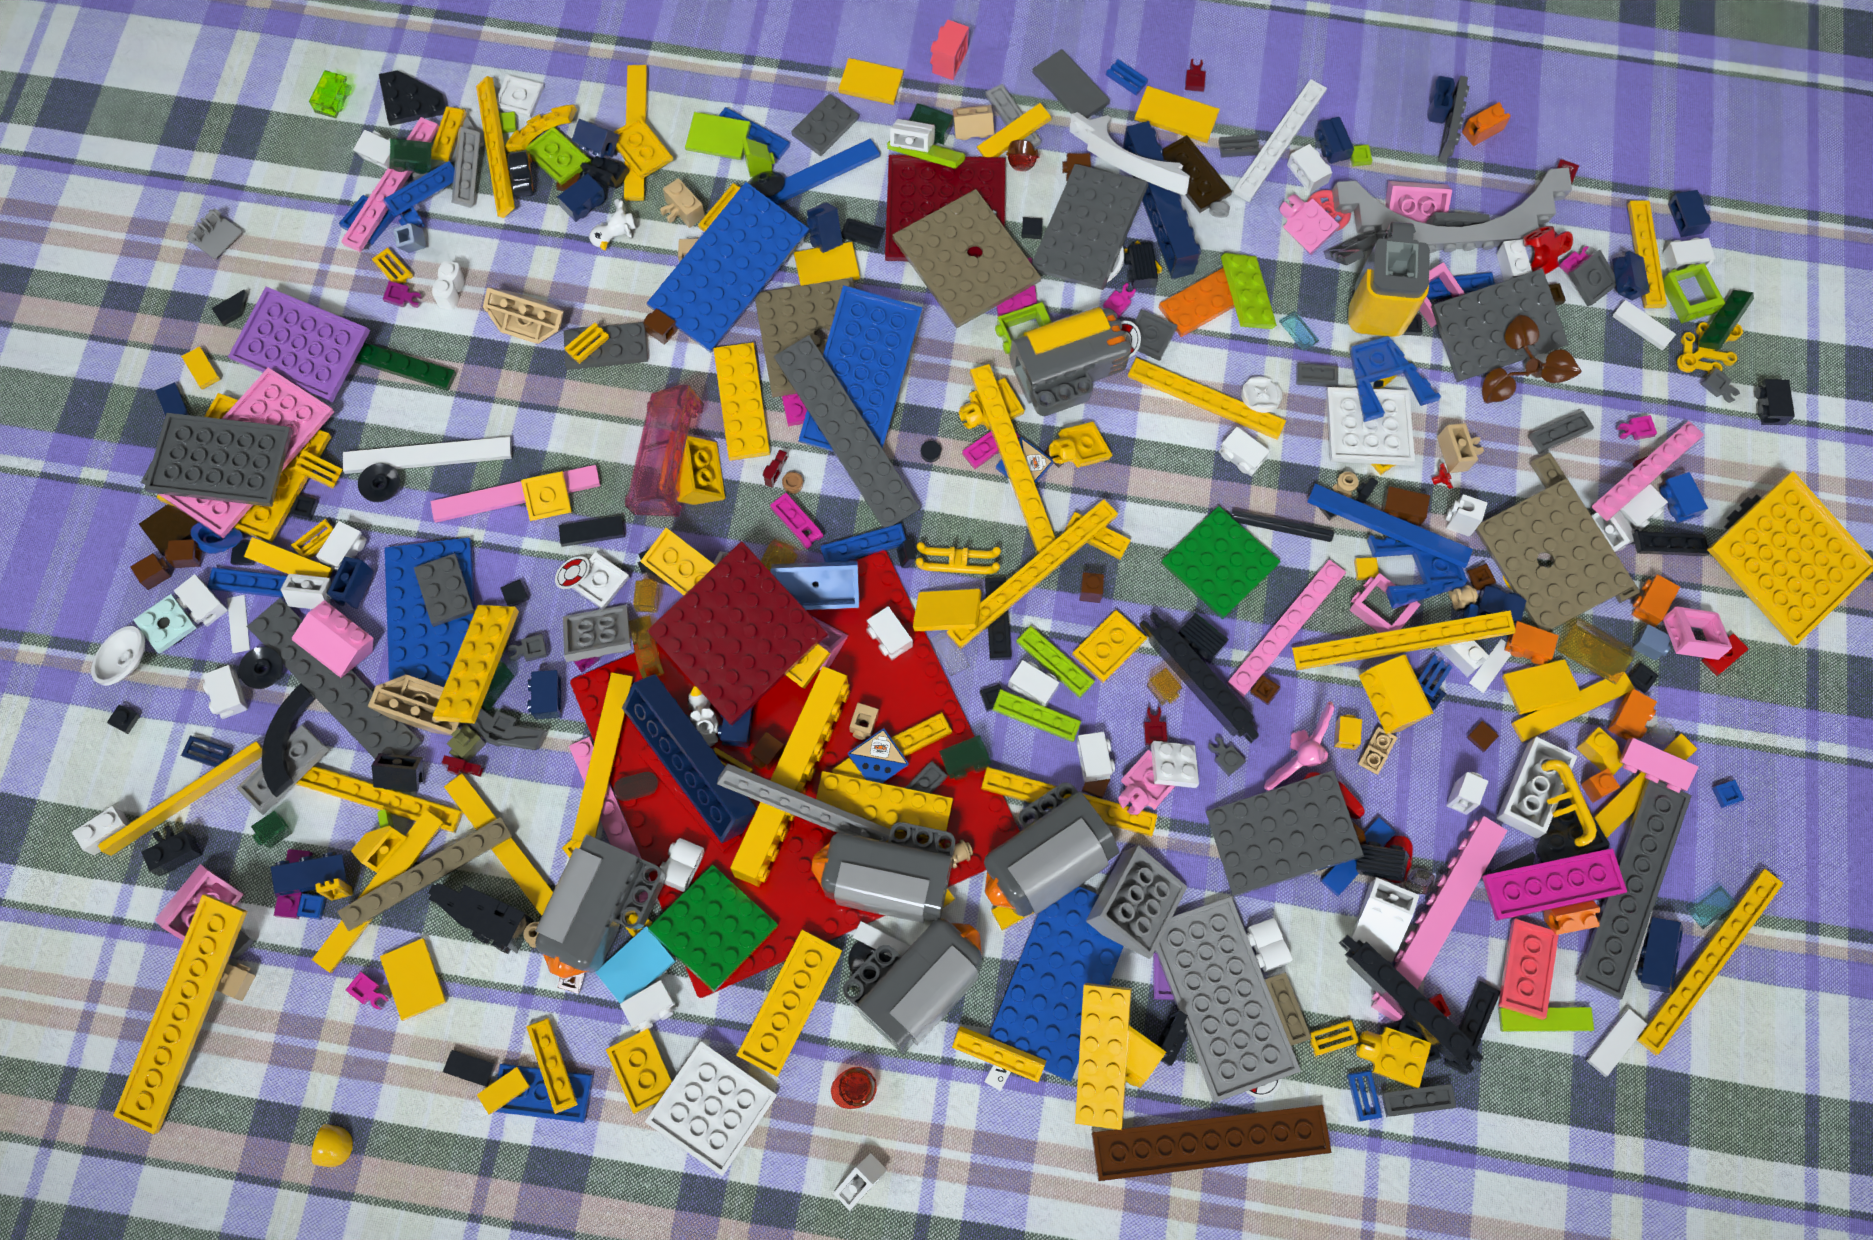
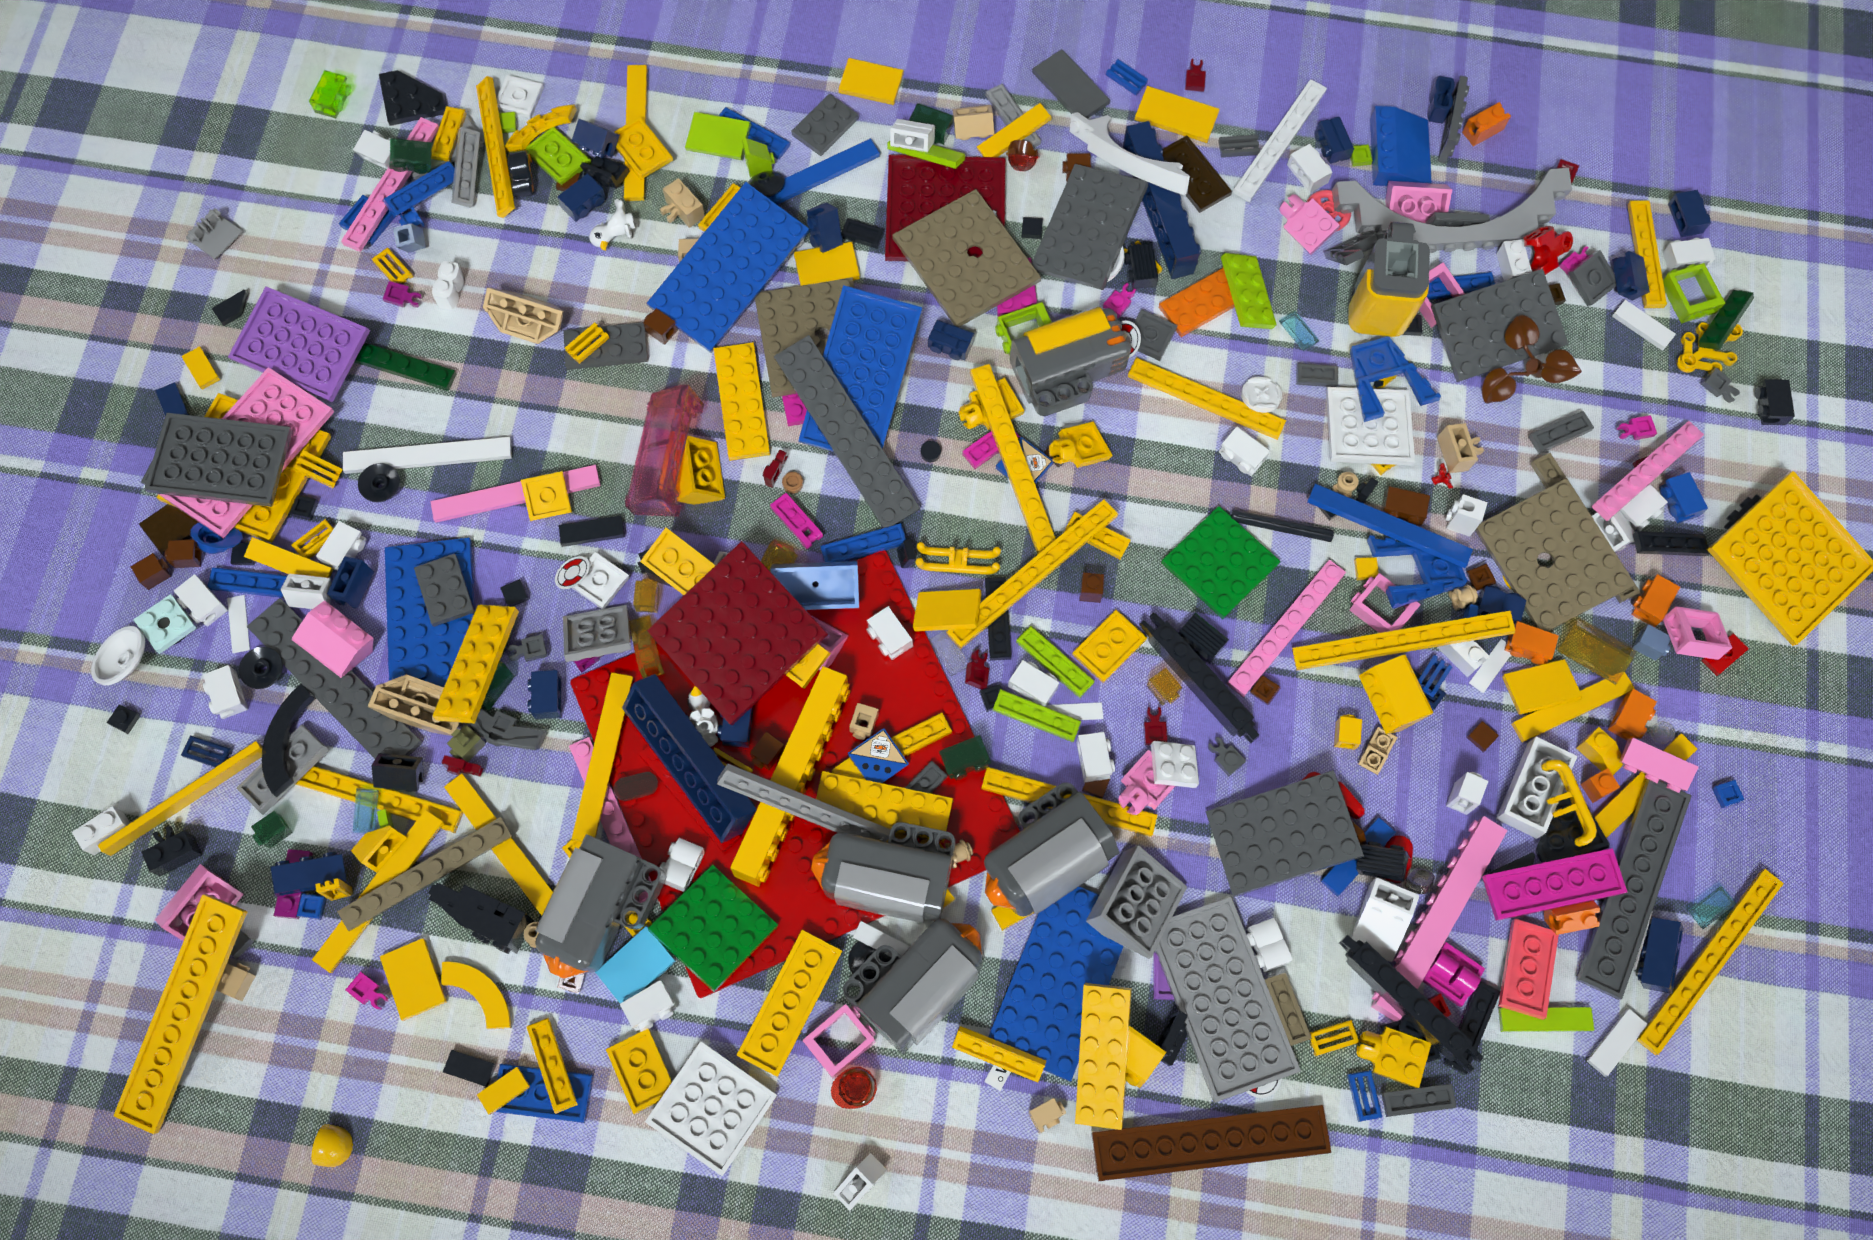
coral brick [930,19,969,80] -> none
light grey tile [1209,202,1230,218] -> none
bright pink animal [1264,701,1334,791] -> none
black tile [1629,663,1659,694] -> none
none -> clear light blue tile [352,788,379,834]
none -> yellow tile [441,962,511,1030]
none -> bright pink window [803,1004,876,1079]
none -> dark blue brick [928,320,975,361]
none -> dark red plate [965,649,989,690]
none -> tan brick [1028,1098,1066,1134]
none -> white sticker [1046,702,1103,720]
none -> blue slope [1370,106,1432,186]
none -> dark pink plate [1422,942,1485,1007]

